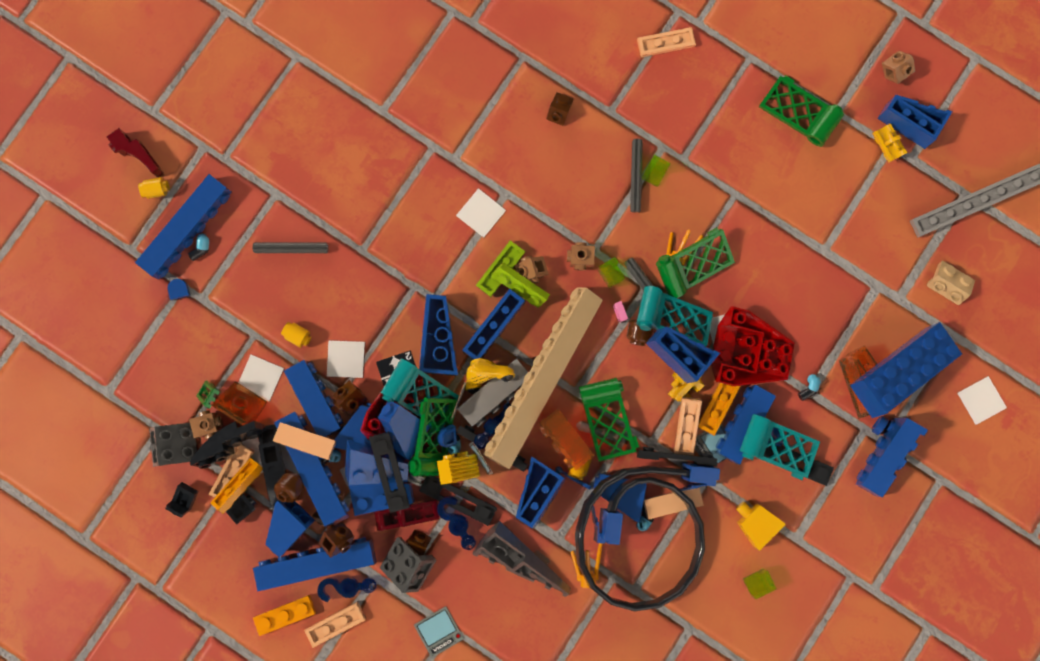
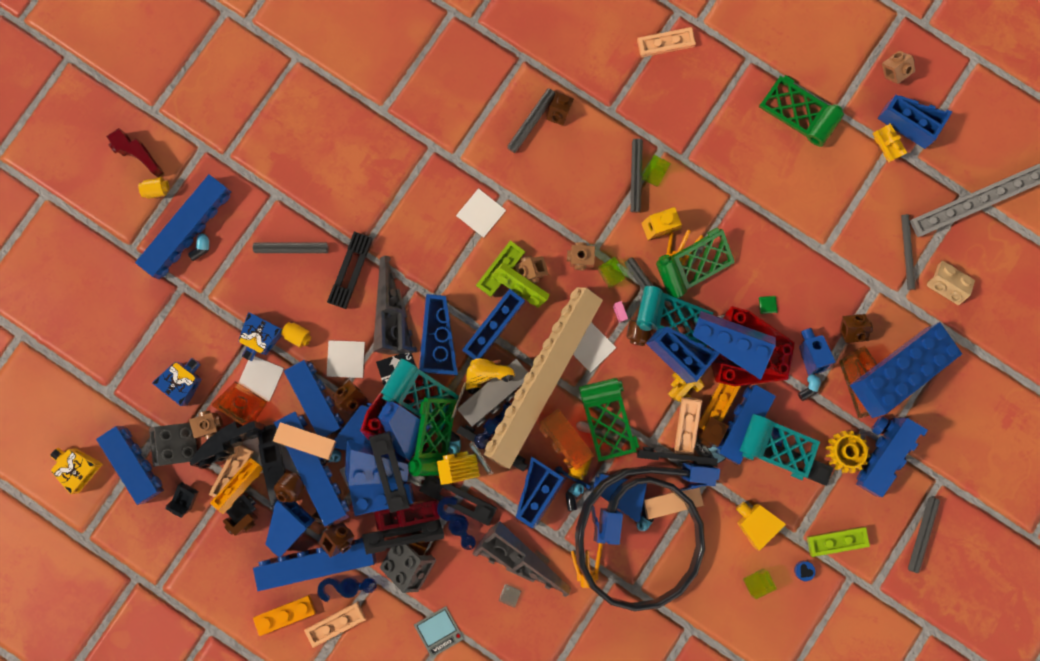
blue tile [167,279,191,301] -> none
green tile [196,380,220,409] -> none
blue tile [437,425,457,448] -> none
white sticker [958,376,1007,425] -> none
none -> torso [50,448,103,494]
none -> blue brick [96,426,164,505]
none -> torso [152,358,202,406]
none -> reddish brown bracket [223,512,258,536]
none -> torso [238,312,283,361]
none -> black container [327,231,373,309]
none -> black container [362,519,444,555]
none -> flat silver wedge [373,256,417,355]
none -> clear light blue piece [499,584,521,607]
none -> dark grey axle [508,88,556,153]
none -> arm [565,483,584,511]
none -> white sticker [573,322,616,373]
none -> yellow torso [641,207,682,241]
none -> blue wedge [693,311,776,380]
none -> reddish brown bracket [698,417,729,449]
none -> green piece [759,296,778,314]
none -> blue tile [794,561,816,581]
none -> blue torso [799,328,836,376]
none -> lime plate [807,527,870,557]
none -> yellow gear [825,431,870,473]
none -> reddish brown brick [840,314,873,343]
none -> dark grey bar [901,214,916,290]
none -> dark grey axle [908,497,940,573]

